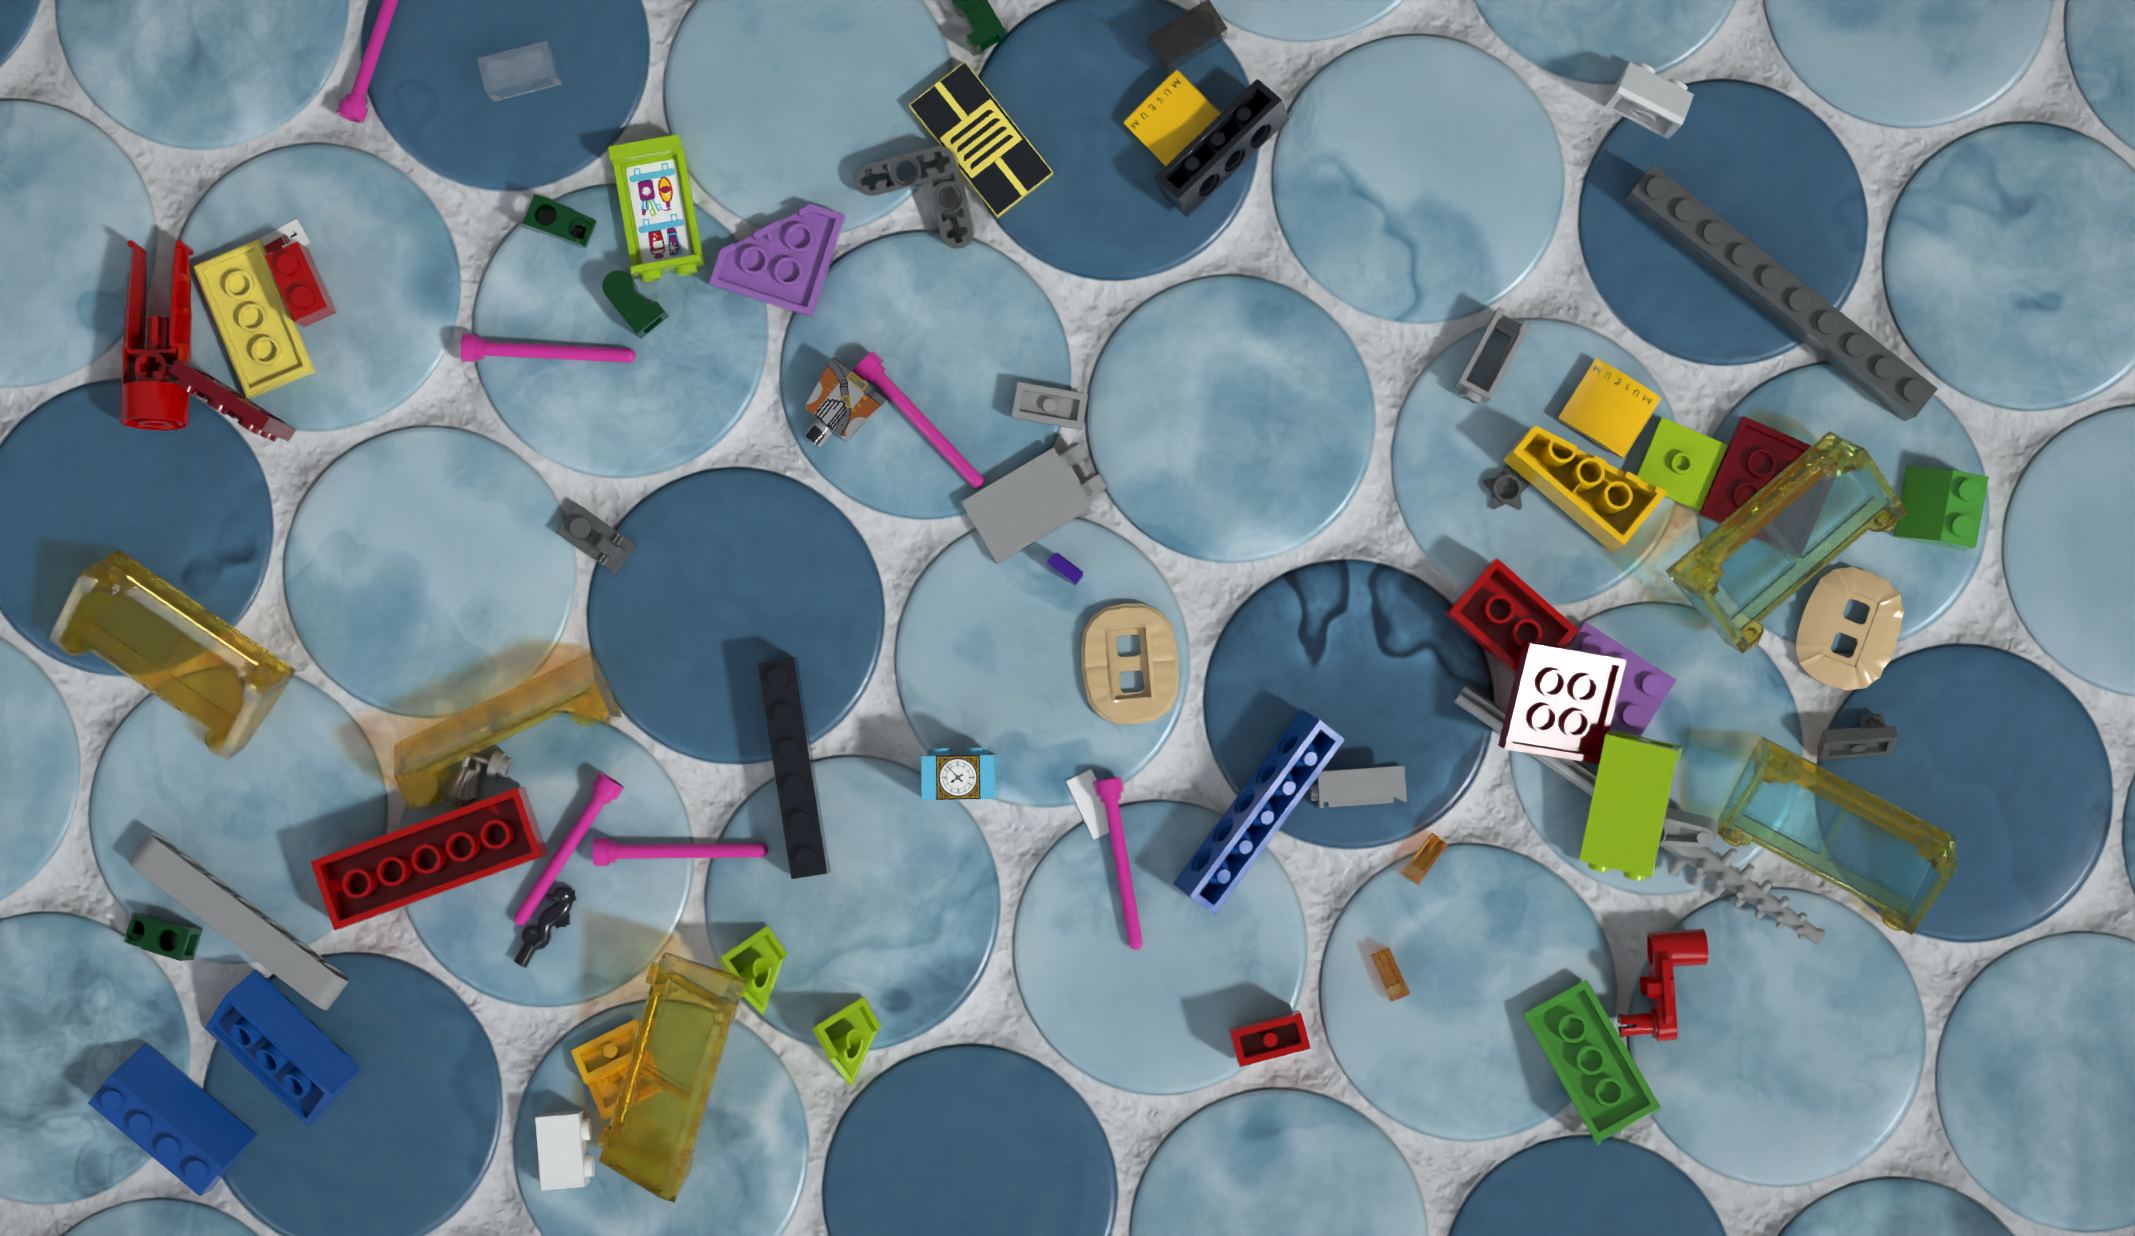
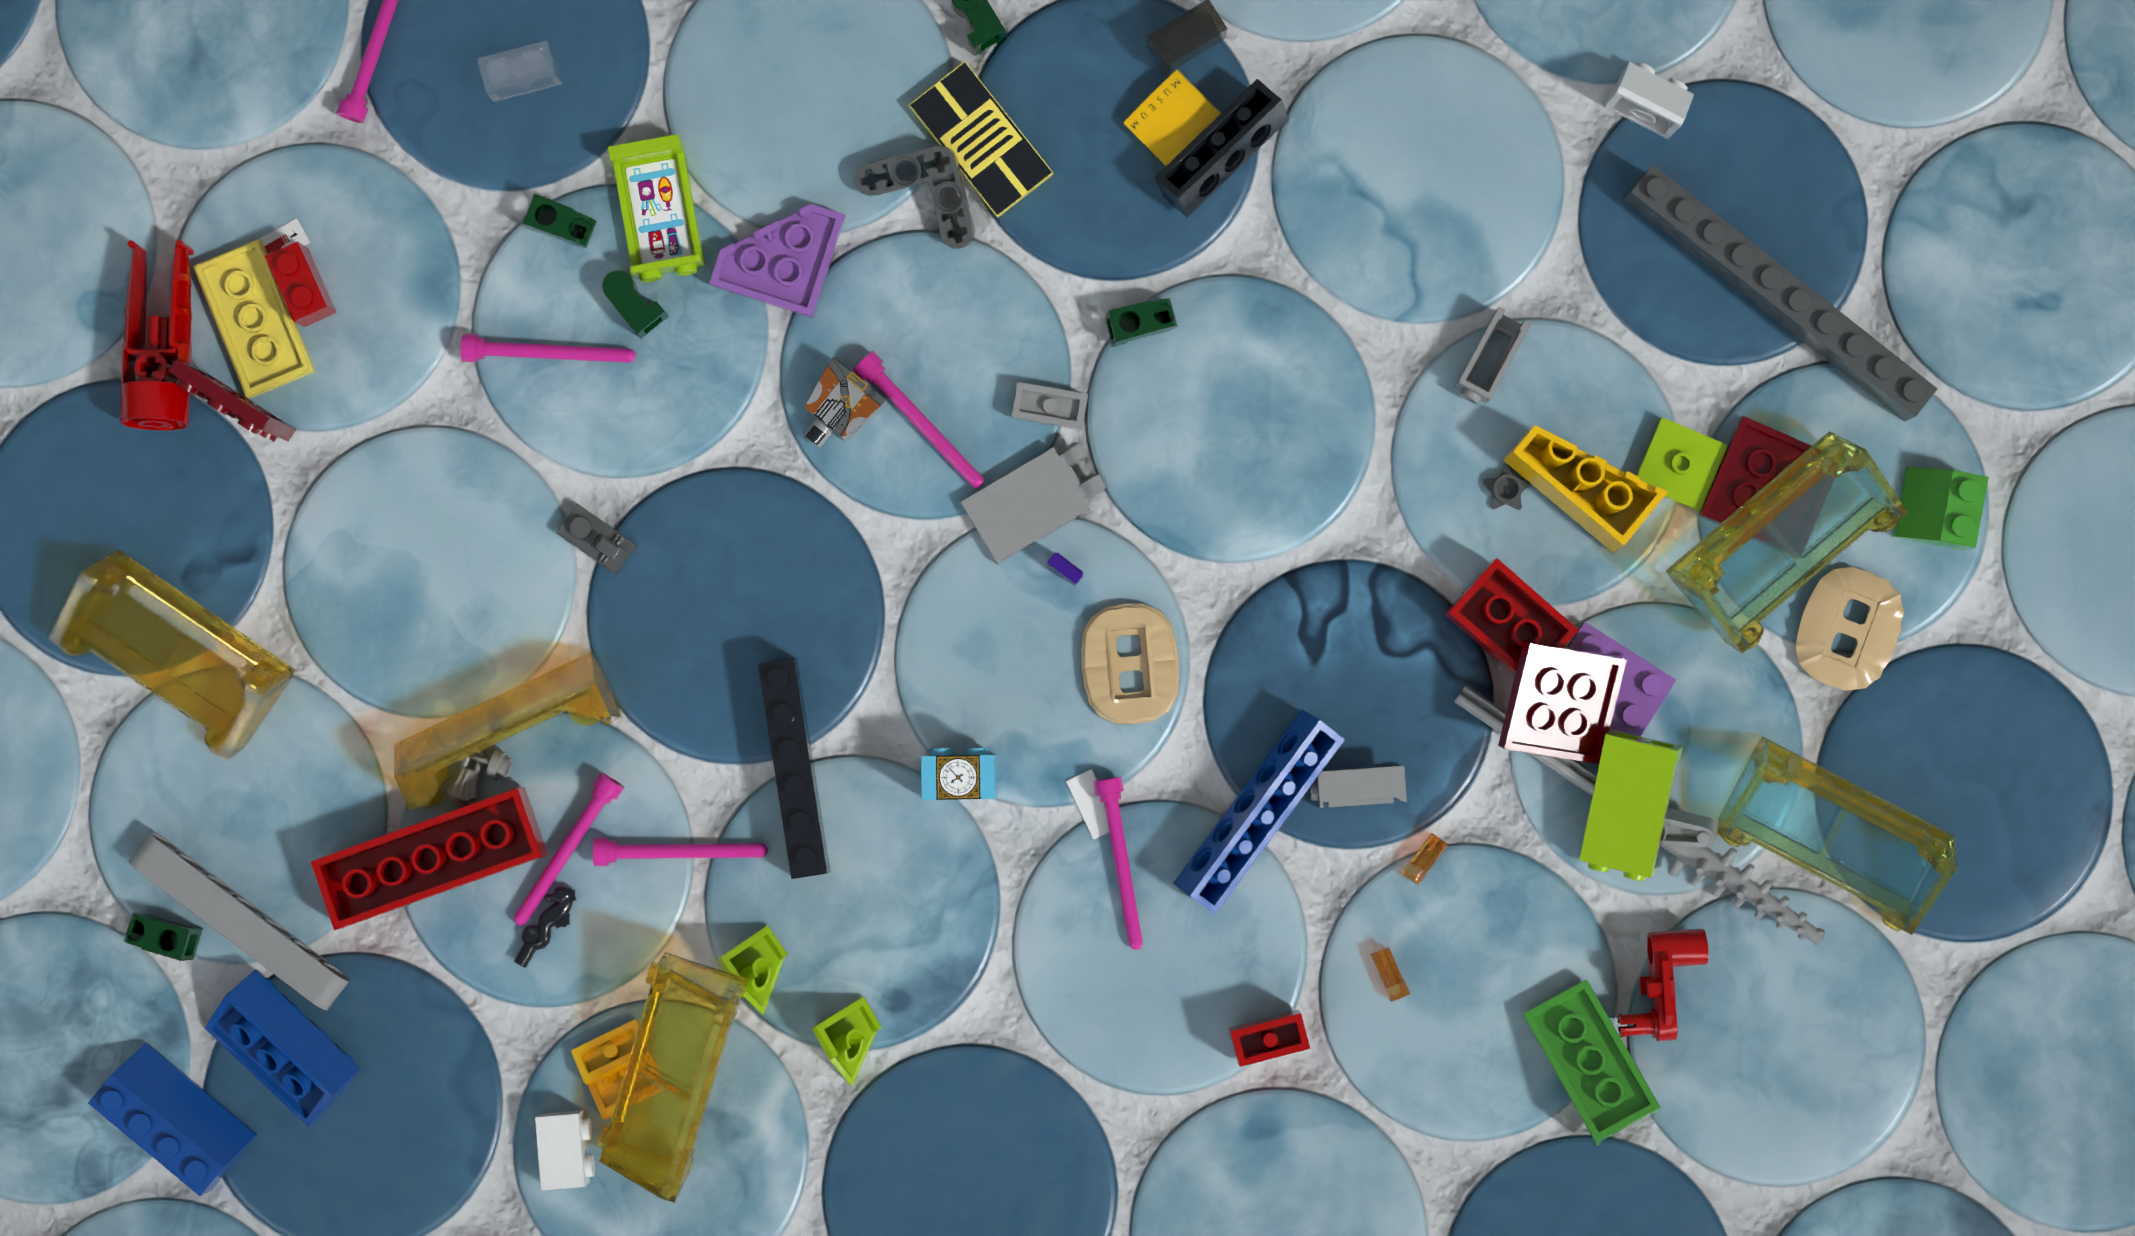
yellow slope [1558,358,1661,459] -> none
dark grey hinge [1817,714,1898,760] -> none
none -> dark green leg [1105,298,1178,347]

